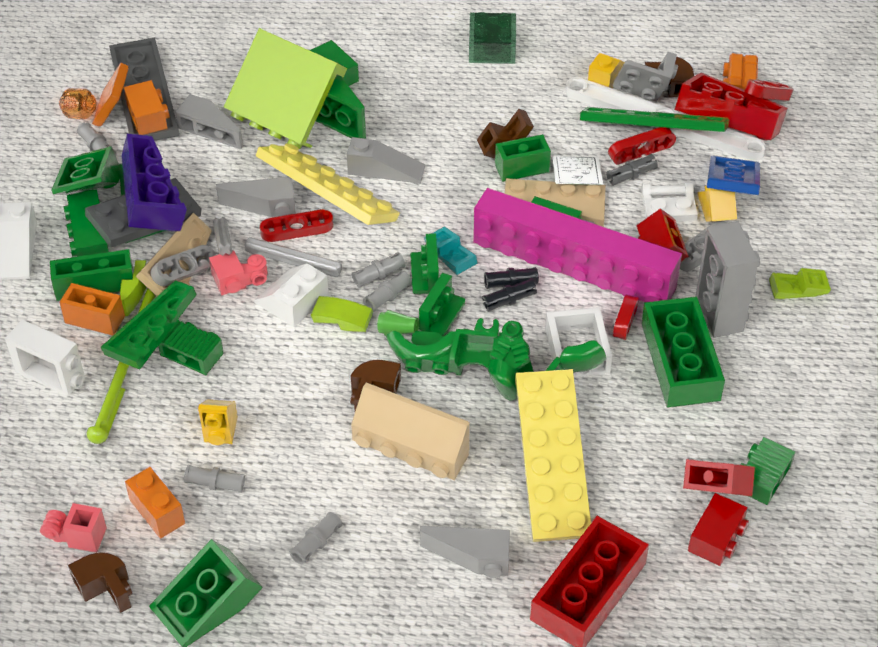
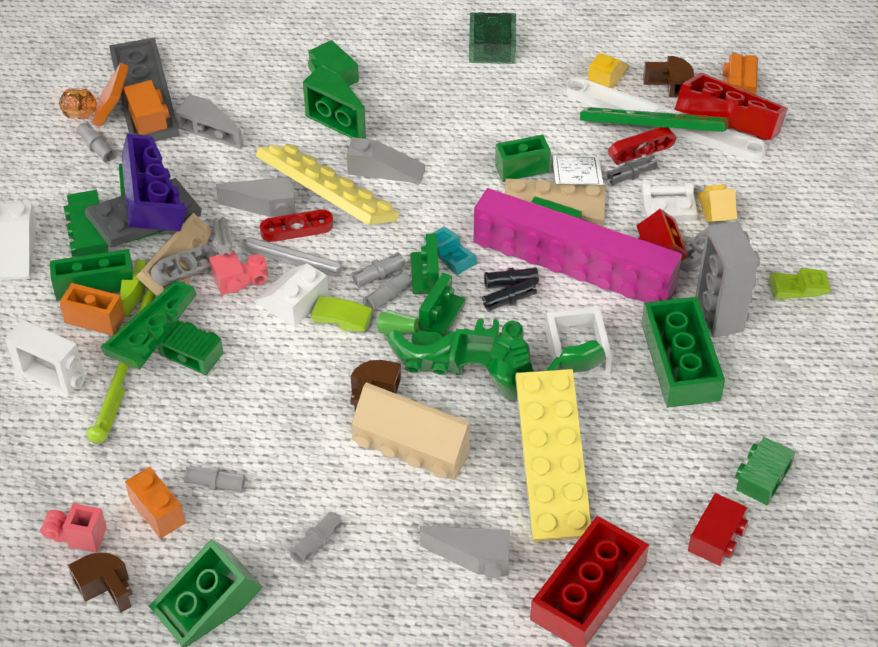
green slope [51,146,122,195] -> none
yellow slope [198,399,238,445] -> none
lime panel [224,28,347,149] -> none
reddish brown brick [477,109,534,159] -> none
light grey bracket [613,52,678,102] -> none
red beam [613,294,639,340] -> none
red brick [683,459,755,496] -> none
blue tile [707,155,760,195] -> none
red beam [744,79,794,101] -> none

